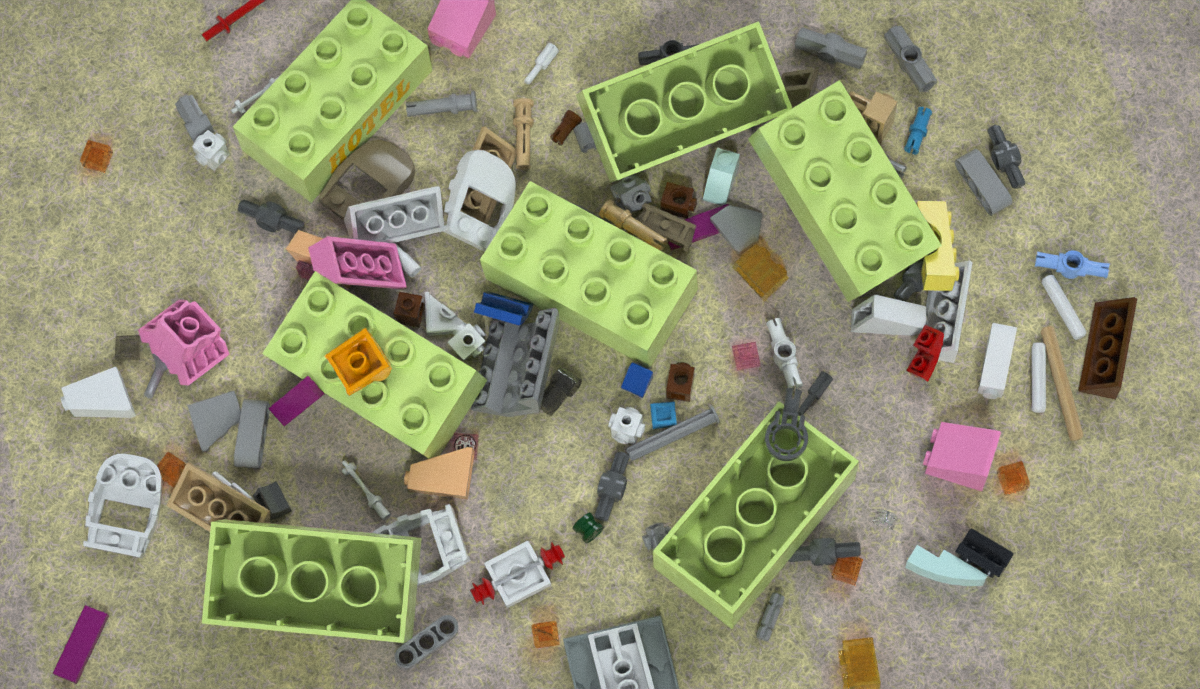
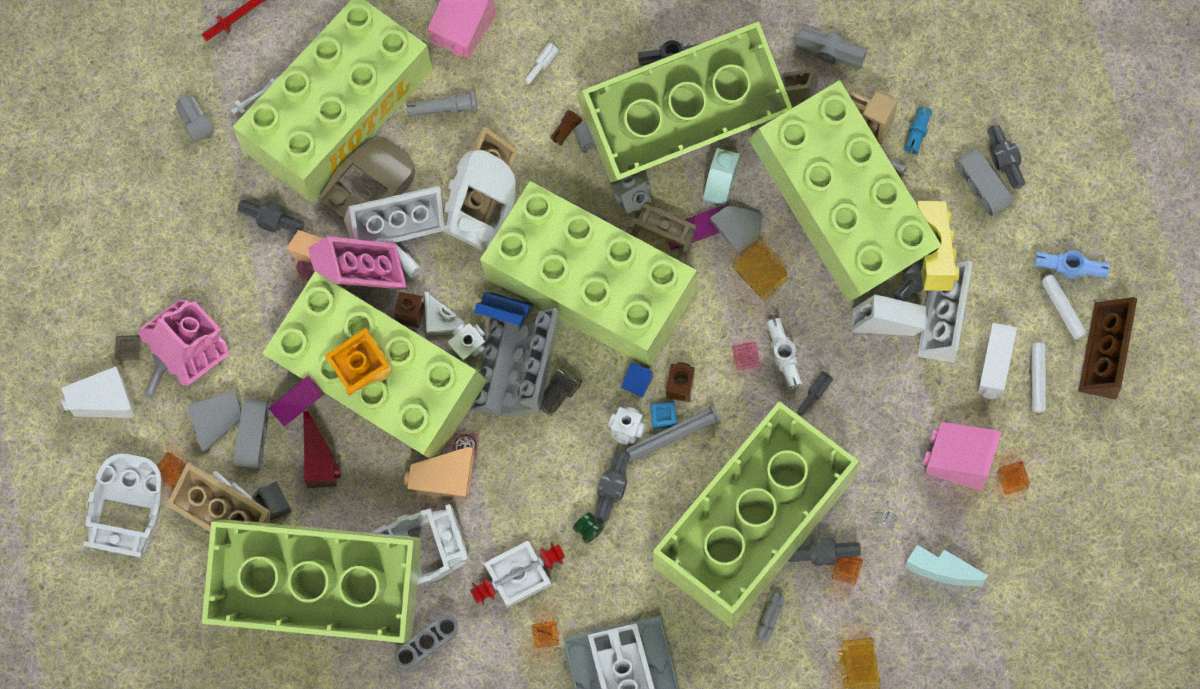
magenta tile [53,605,109,684] -> none
clear orange slope [80,140,113,173] -> none
white brick [192,130,230,170] -> none
white piece [342,460,391,520] -> none
tan pin [513,98,534,170] -> none
tan pin [599,199,668,251] -> none
light grey gear [642,523,671,550] -> none
reddish brown brick [660,182,698,219] -> none
dark grey pin [765,388,808,461] -> none
light grey piece [884,26,937,93] -> none
red slope [906,325,944,382] -> none
black bracket [955,528,1014,578] -> none
tan axle [1041,326,1083,441] -> none
none -> dark red slope [303,411,341,488]

